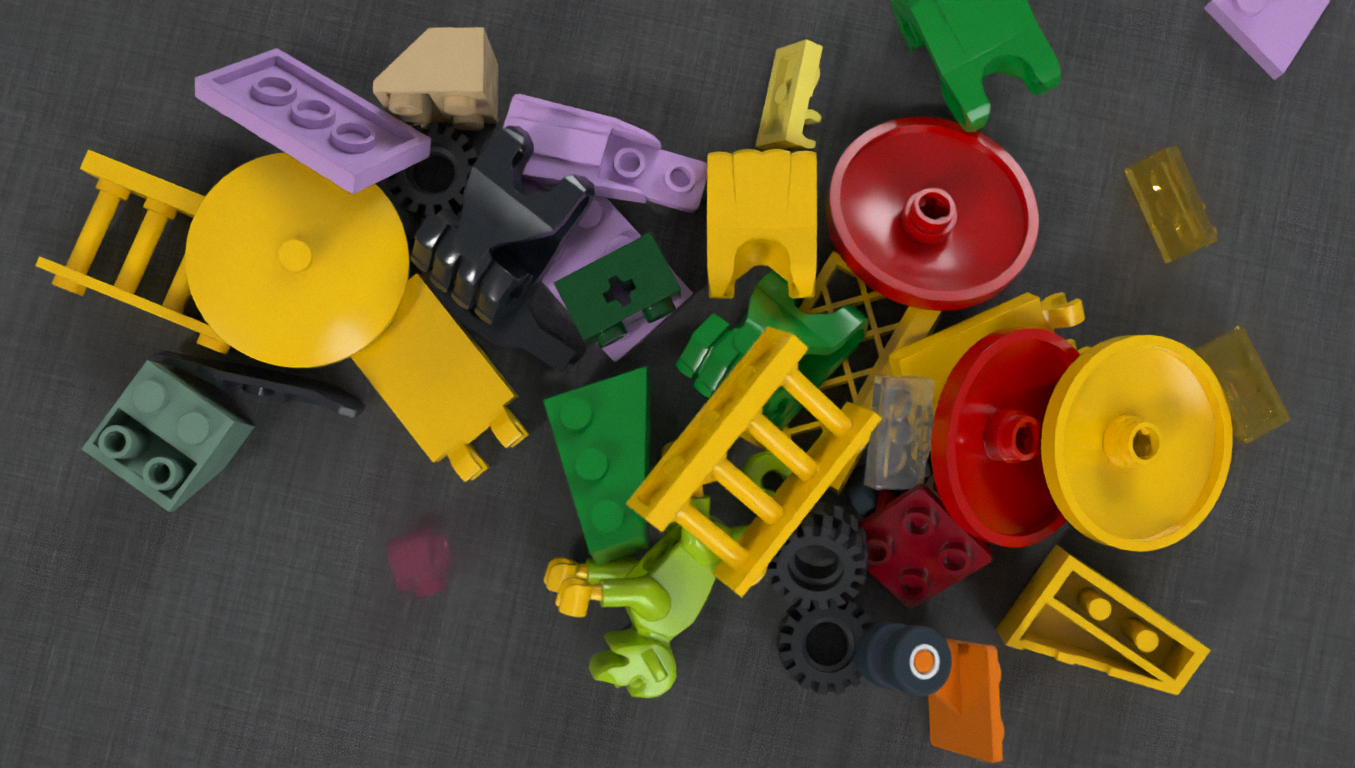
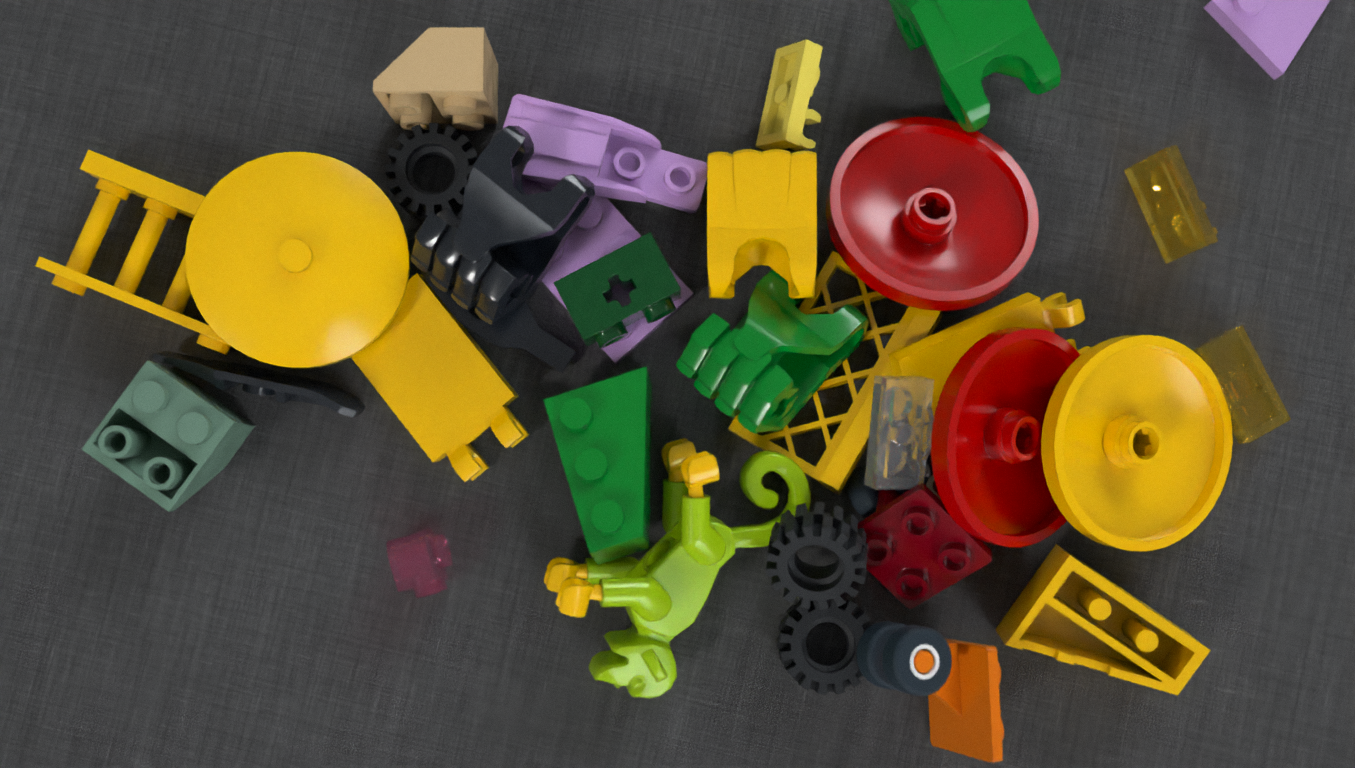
lavender plate [195,48,431,194] -> none
yellow fence [625,326,882,597] -> none

